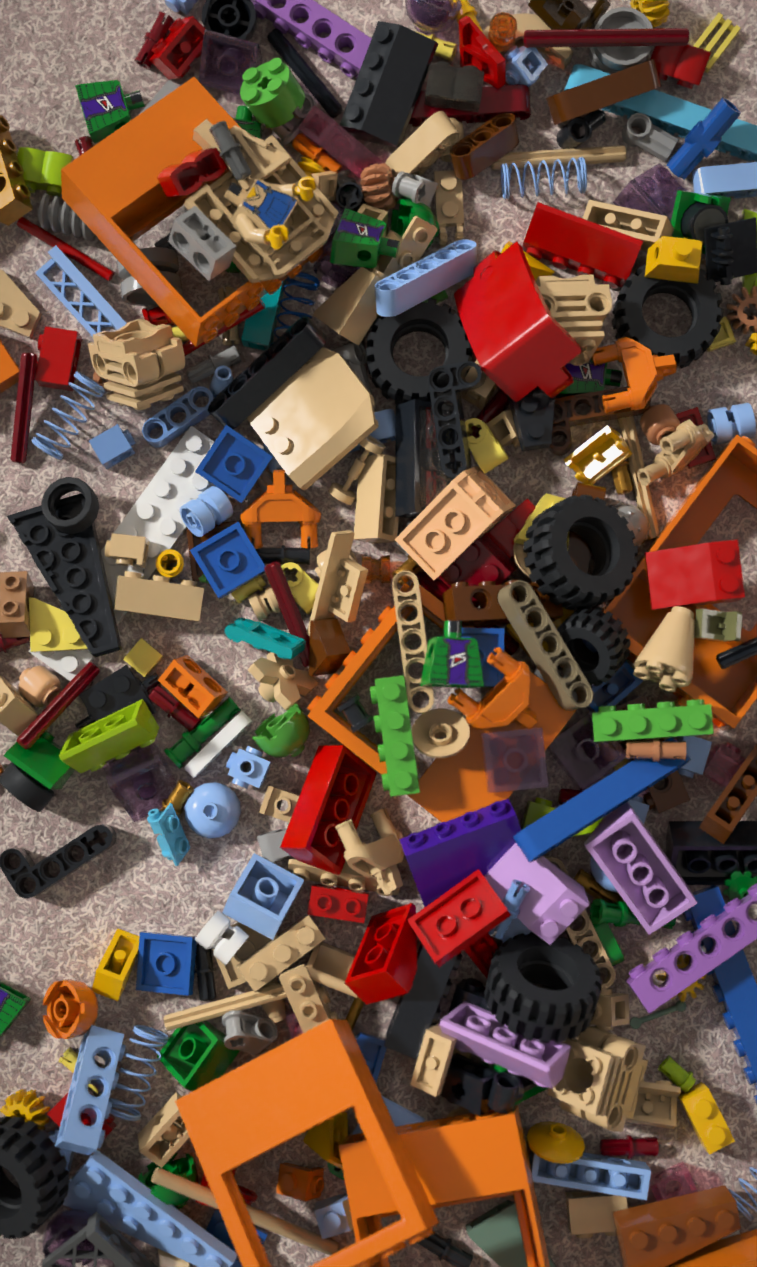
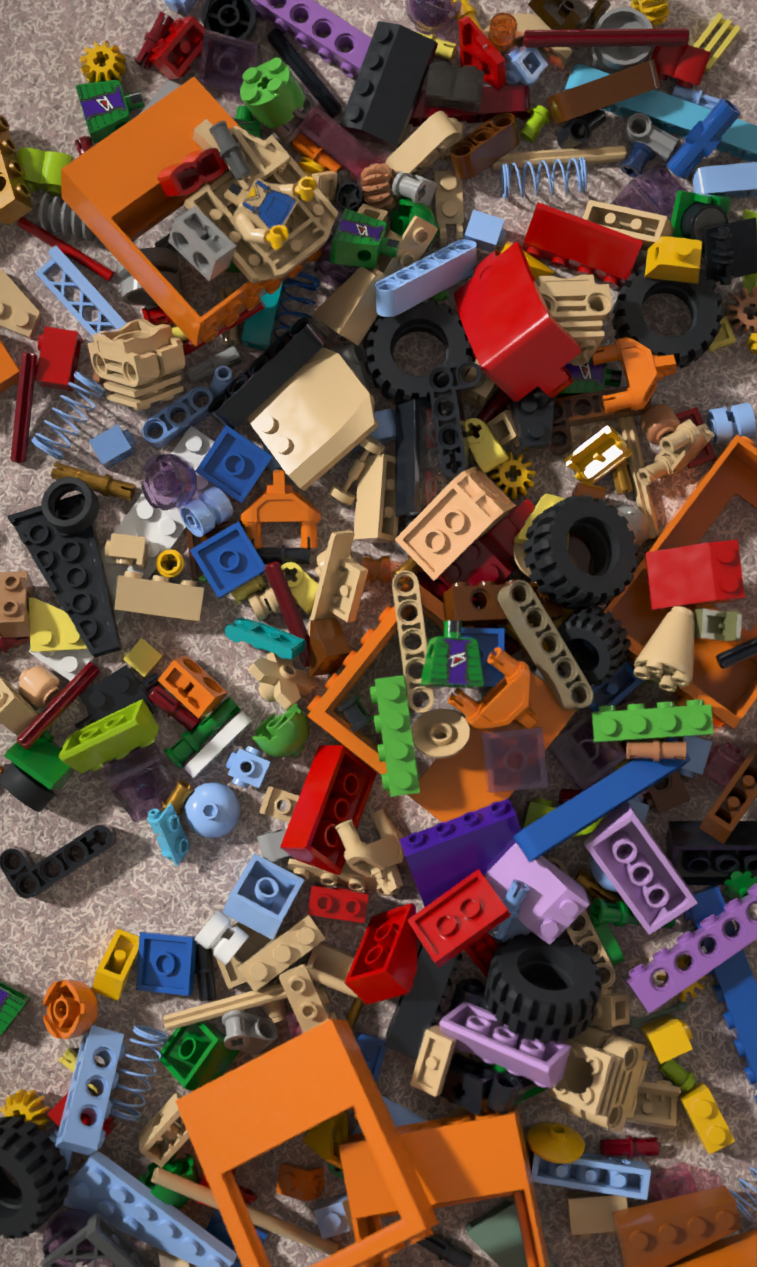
none -> pearl gold pin [51,461,136,502]
none -> yellow gear [80,40,127,83]
none -> clear purple cylinder [141,454,197,511]
none -> light blue brick [464,210,507,253]
none -> yellow gear [489,452,536,500]
none -> lime pin [519,105,551,143]
none -> dark blue bush [620,142,655,180]
none -> yellow brick [640,1013,693,1064]
none -> light blue axle [672,84,720,110]

